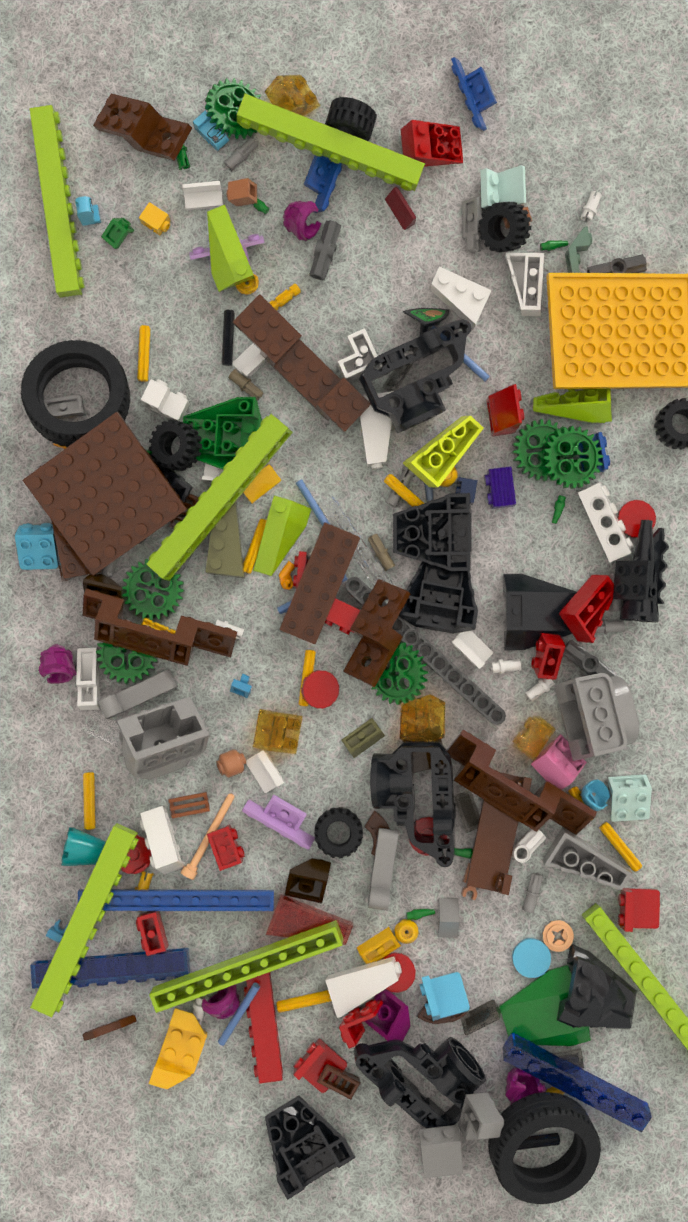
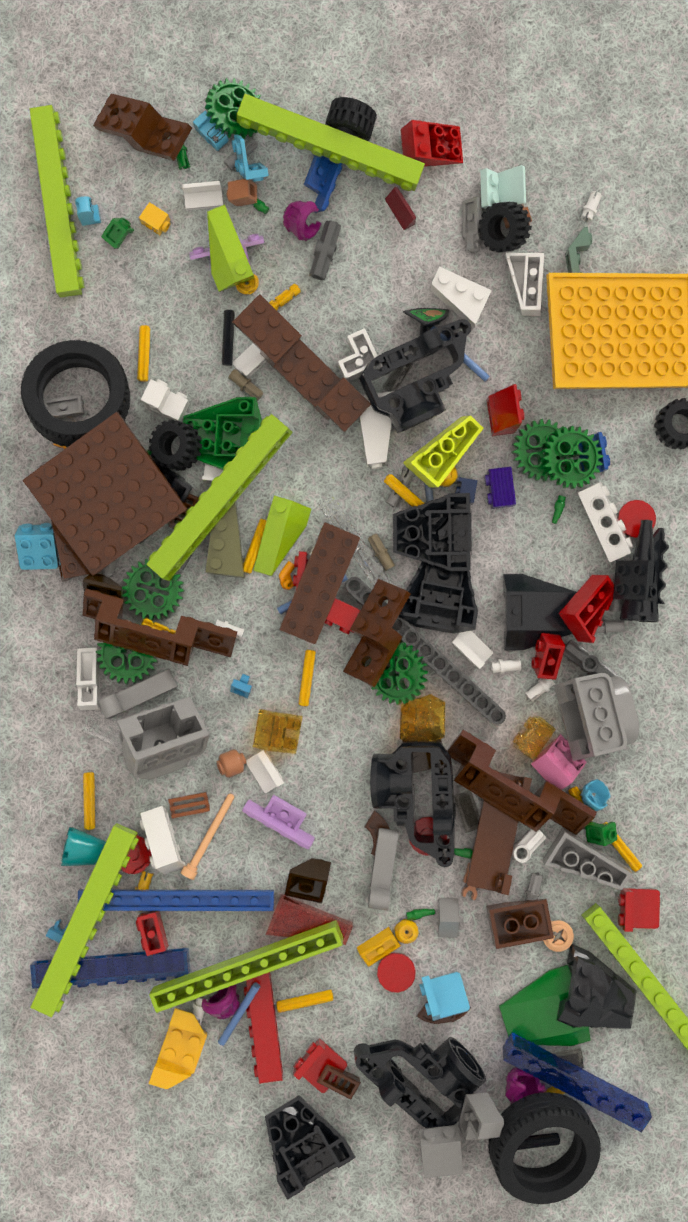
magenta helmet [38,644,77,684] -> none
reddish brown tile [82,1015,137,1041] -> none
red bracket [207,824,245,871] -> none
yellow slope [243,464,282,503] -> none
clear yellow slope [264,75,321,116] -> none
medium blue bar [296,479,330,526] -> none
red tile [301,670,339,709] -> none
black tyre [314,807,363,859] -> none
white slope [325,957,402,1018] -> none
red bracket [339,999,383,1049] -> none
olive slope [341,718,385,758] -> none
magenta slope [364,989,411,1041] -> none
blue bracket [451,57,497,131] -> none
clear smoke slope [461,999,501,1035] -> none
medium azure tile [512,938,551,978] -> none
lime wedge [533,389,612,423] -> none
green piece [540,240,569,251] -> none
dark grey piece [587,254,647,273] -> none
light aqua bracket [608,774,652,822] -> none
none -> medium azure bracket [232,134,269,181]
none -> reddish brown slope [486,899,554,949]
none -> green bracket [585,822,617,846]

